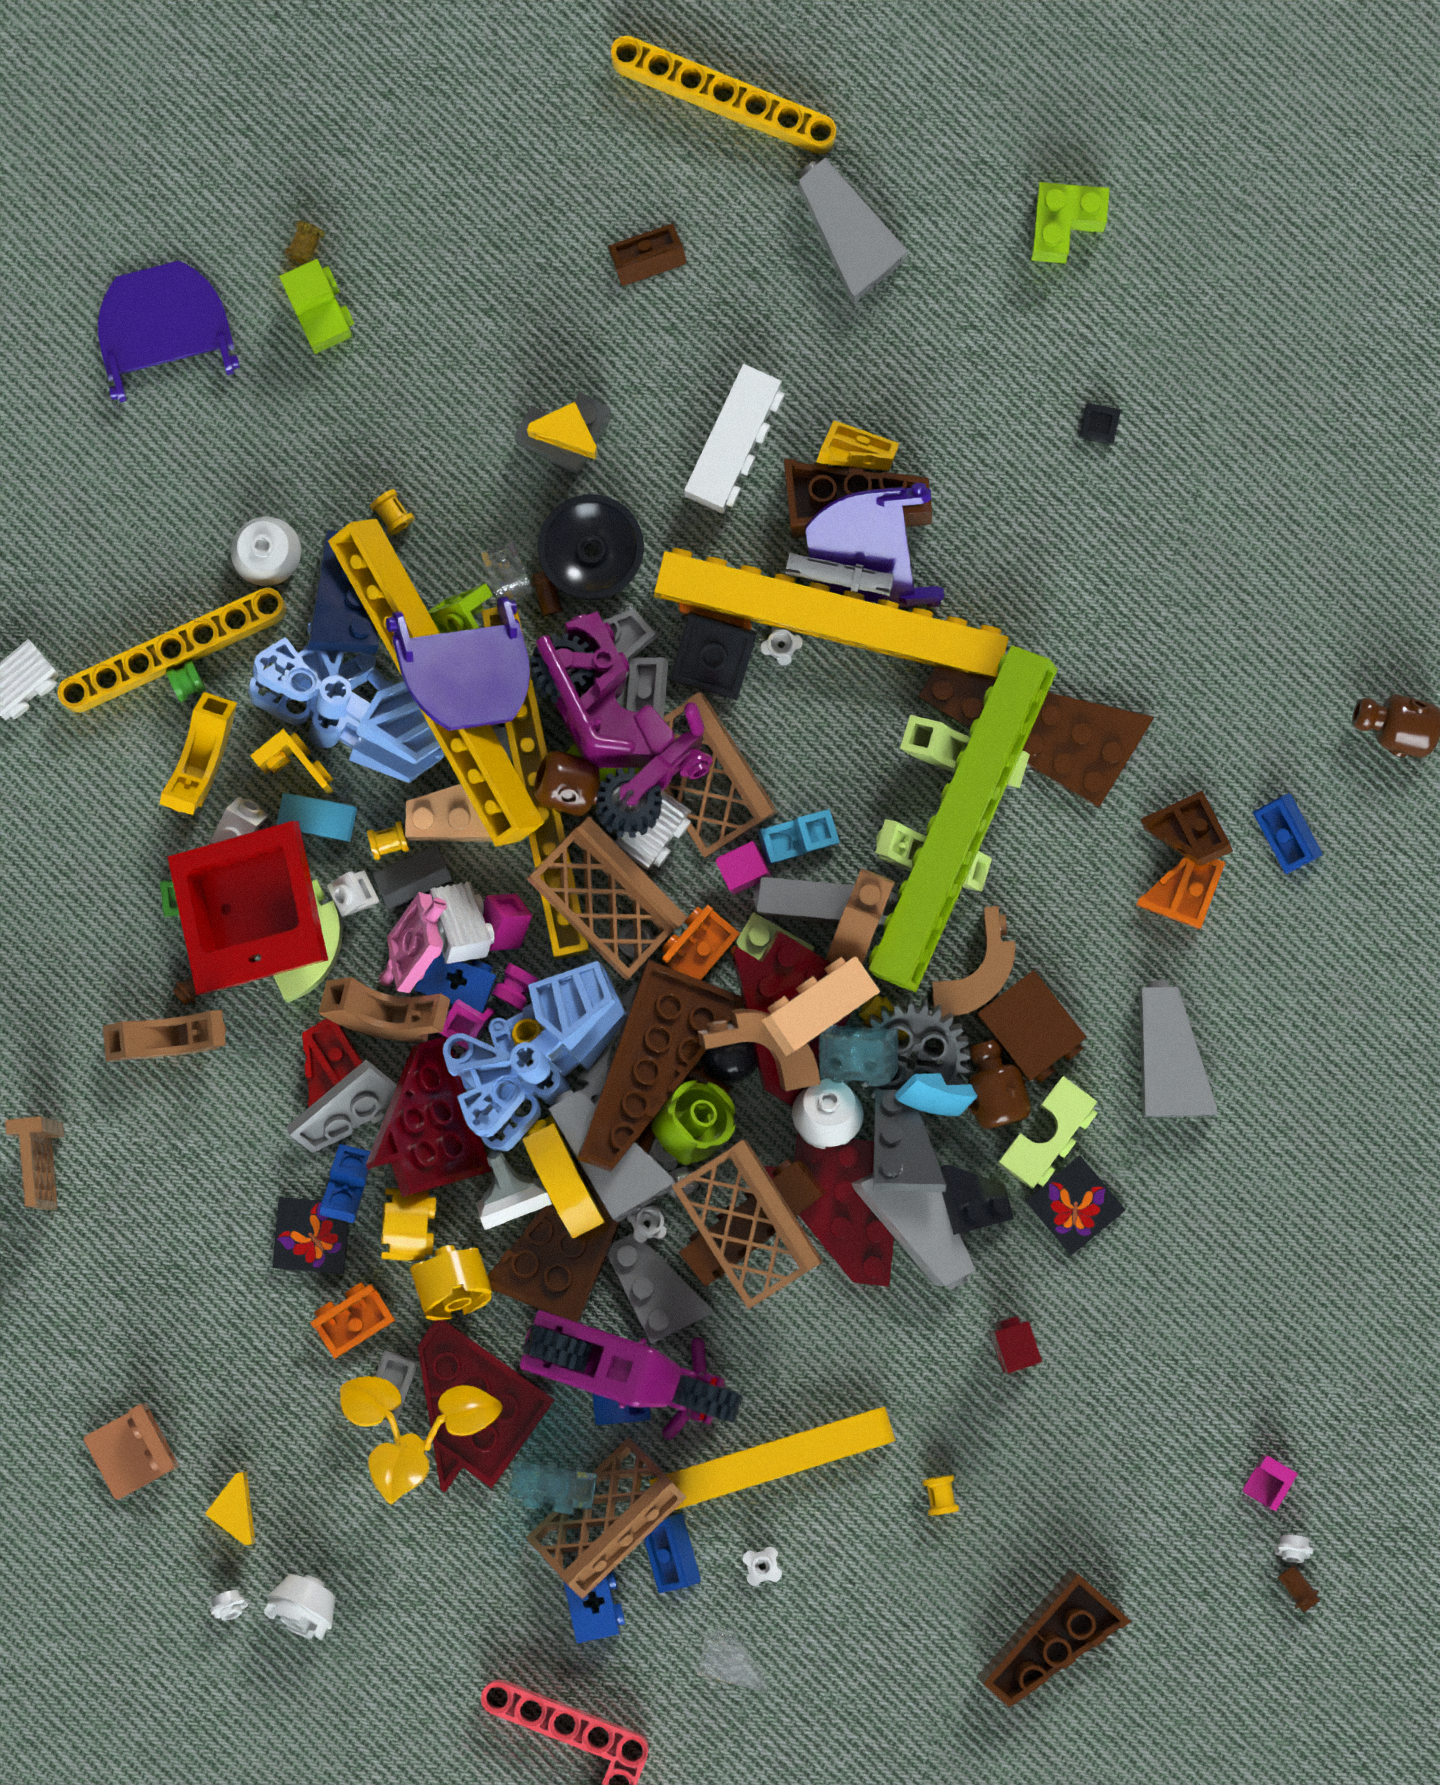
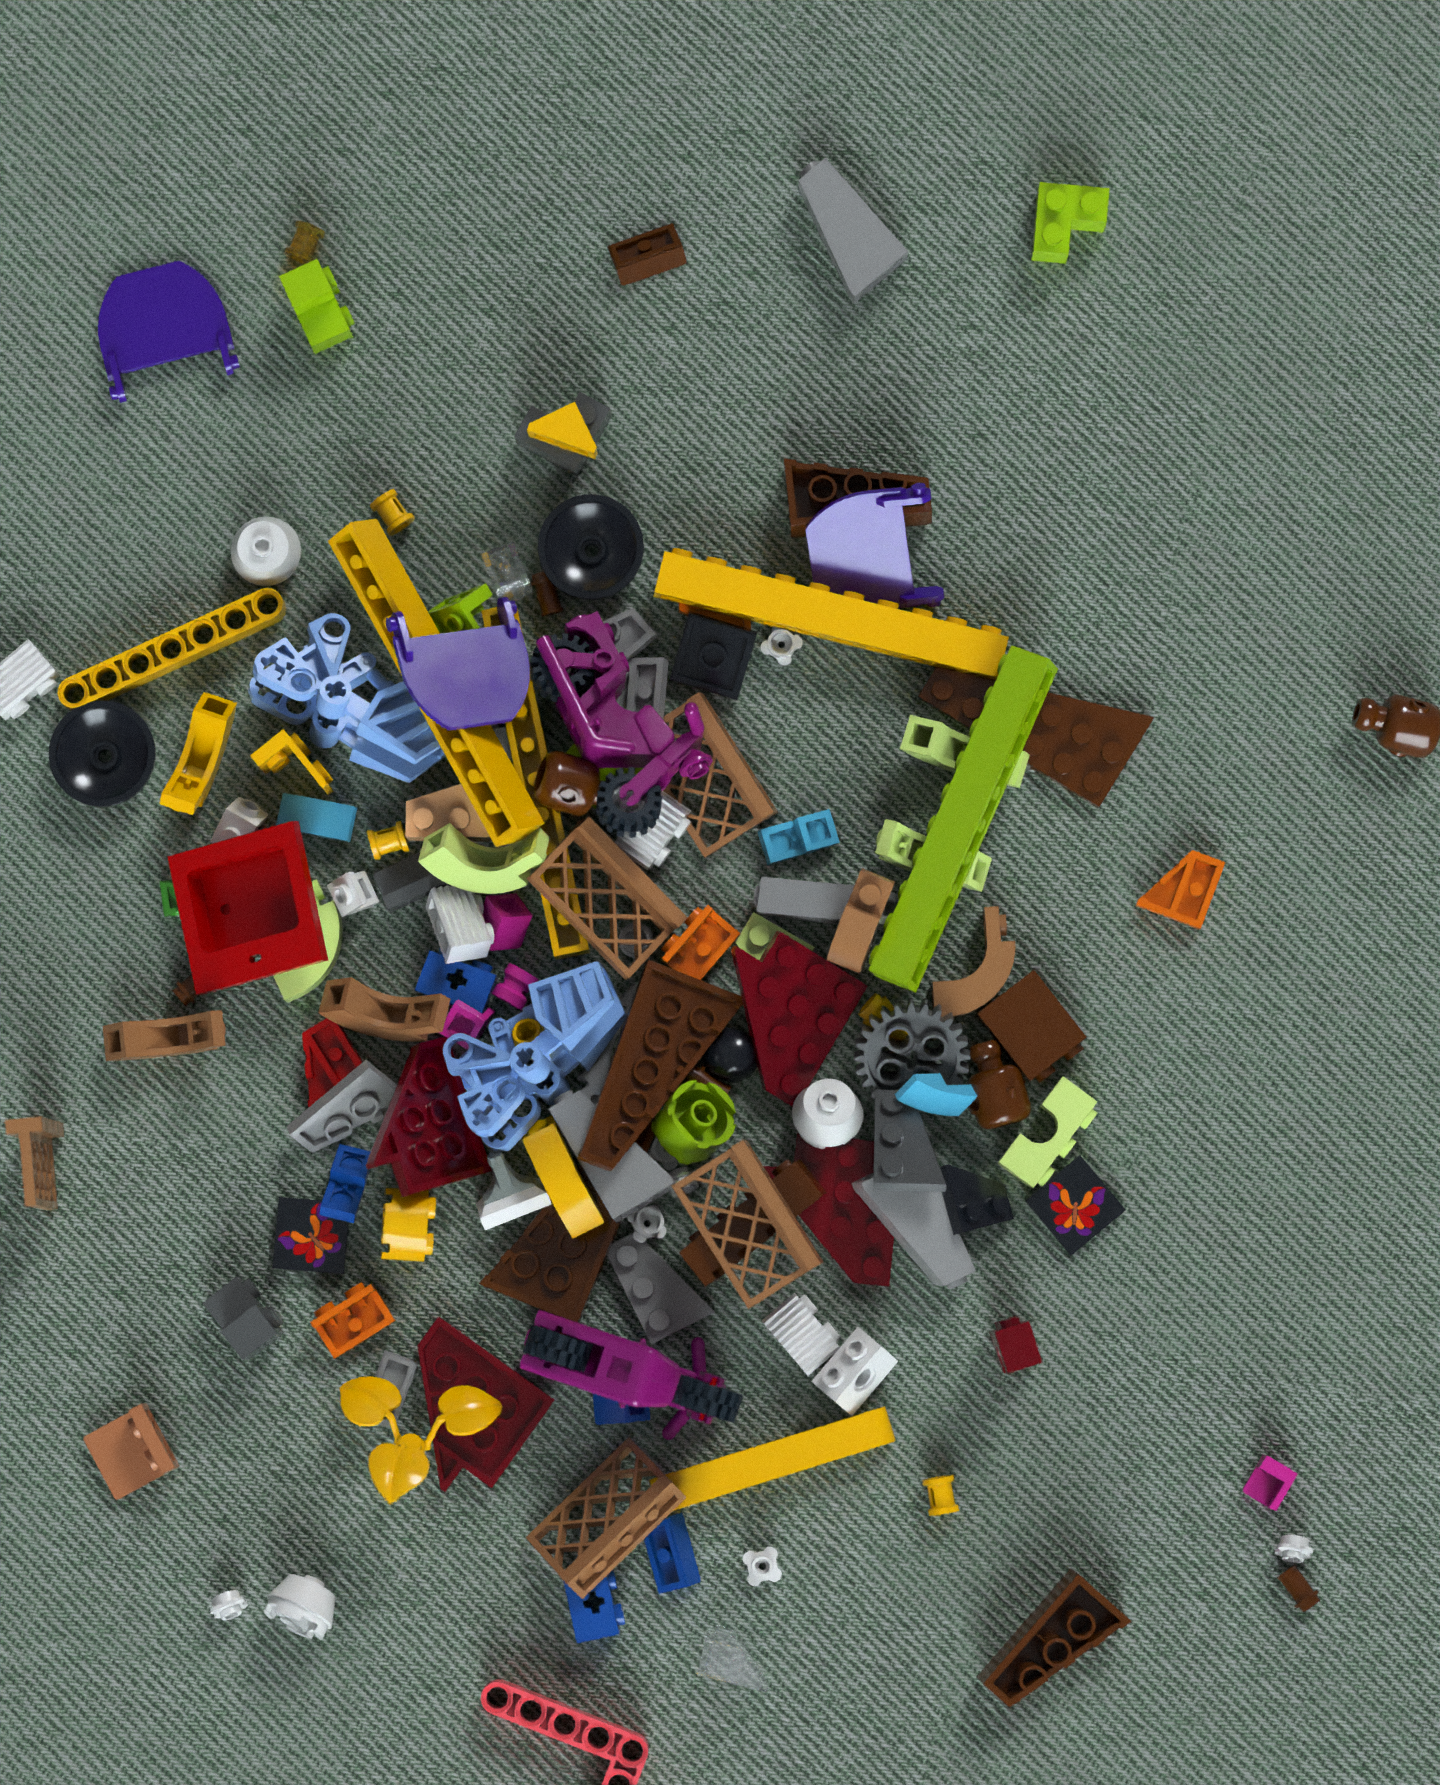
bright green wheel [166,659,206,703] -> none
yellow slope [205,1471,256,1545] -> none
dark blue wing [306,530,379,654] -> none
bright pink plate [378,892,447,993] -> none
yellow brick [410,1245,492,1320] -> none
clear light blue brick [509,1461,597,1515] -> none
yellow beam [611,36,836,154] -> none
white brick [684,364,785,514] -> none
medium nougat arch [698,1009,821,1091] -> none
dark pink panel [716,841,772,895] -> none
light nougat wedge [762,956,880,1056] -> none
light grey pin [785,553,894,596] -> none
yellow wing [816,420,900,471] -> none
clear light blue brick [819,1025,898,1086] -> none
black tile [1079,402,1121,446] -> none
light grey slope [1139,980,1217,1118] -> none
reddish brown wing [1140,791,1233,866] -> none
blue slope [1253,793,1323,874] -> none
none -> black dish [49,701,156,807]
none -> dark grey brick [203,1276,284,1360]
none -> yellowish green arch [418,823,550,894]
none -> white brick [762,1293,841,1376]
none -> white brick [811,1327,898,1416]

